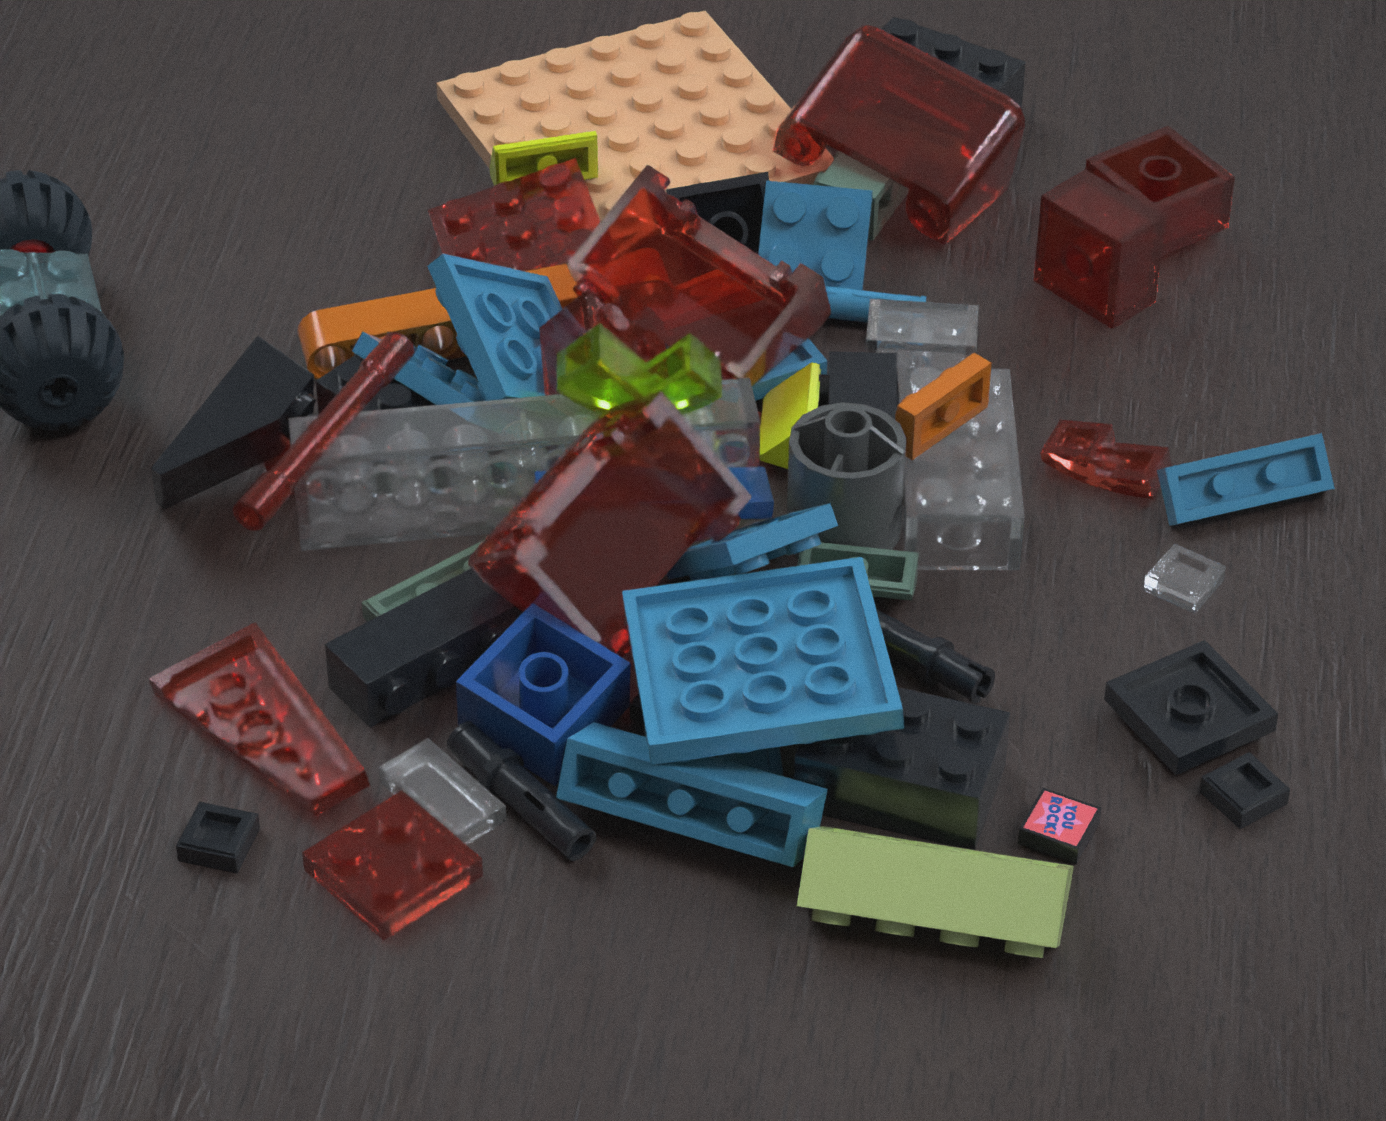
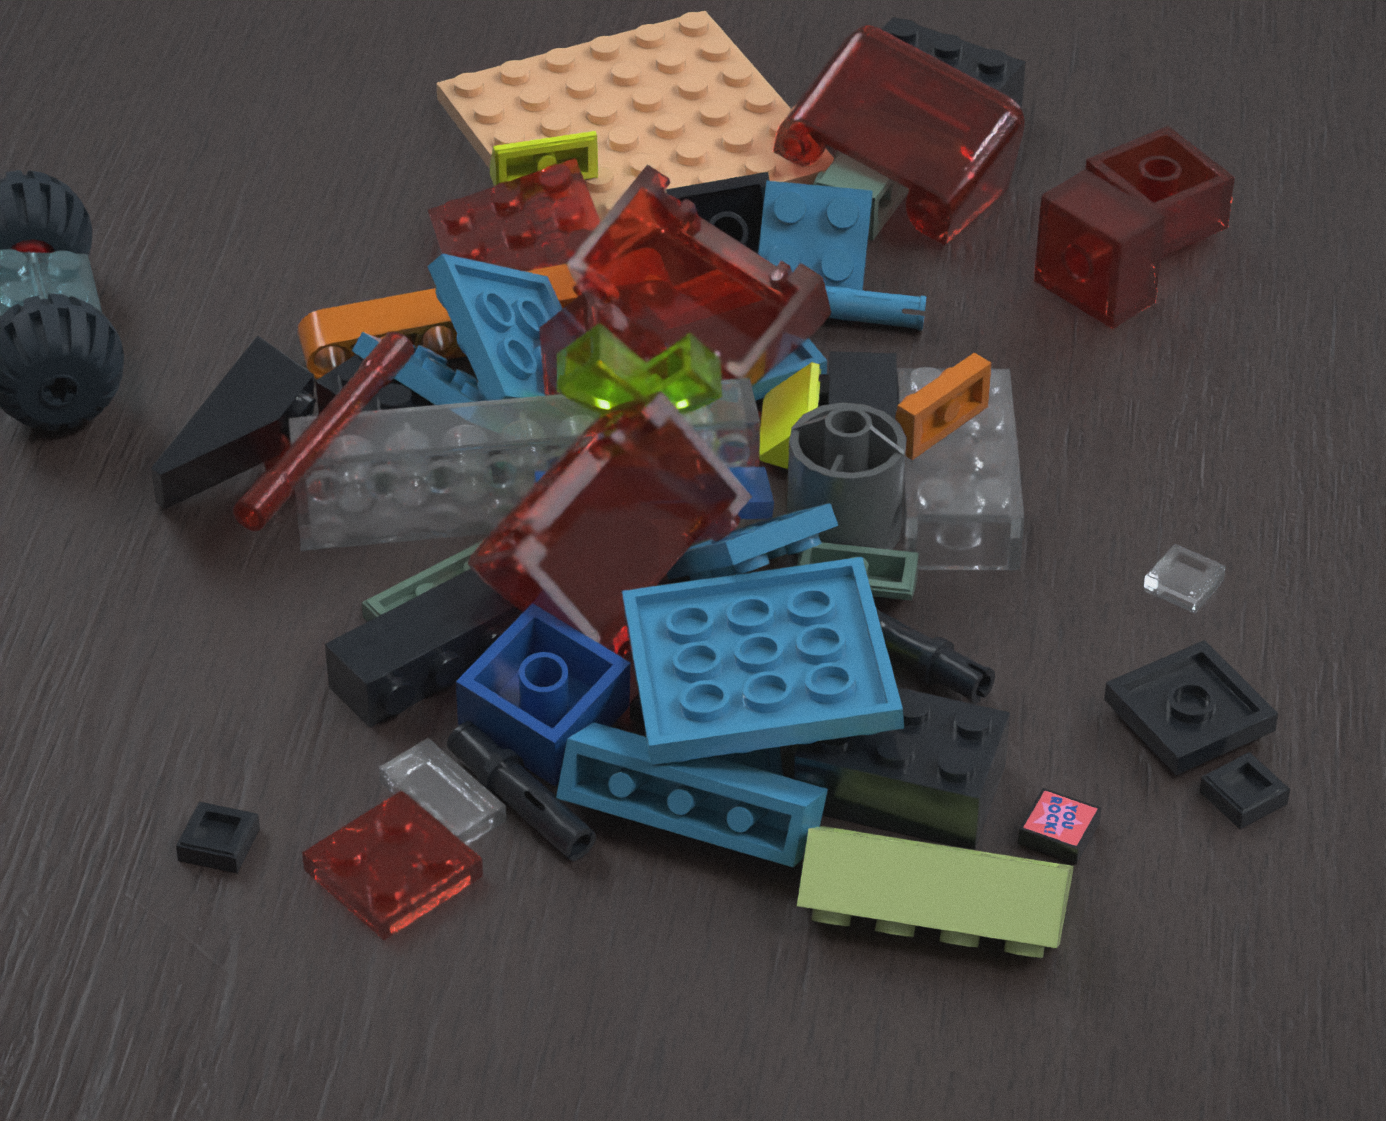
clear red wing [149,622,370,816] -> none
clear brick [866,299,979,386] -> none
clear red slope [1040,419,1172,499] -> none
dark azure plate [1157,433,1335,526] -> none

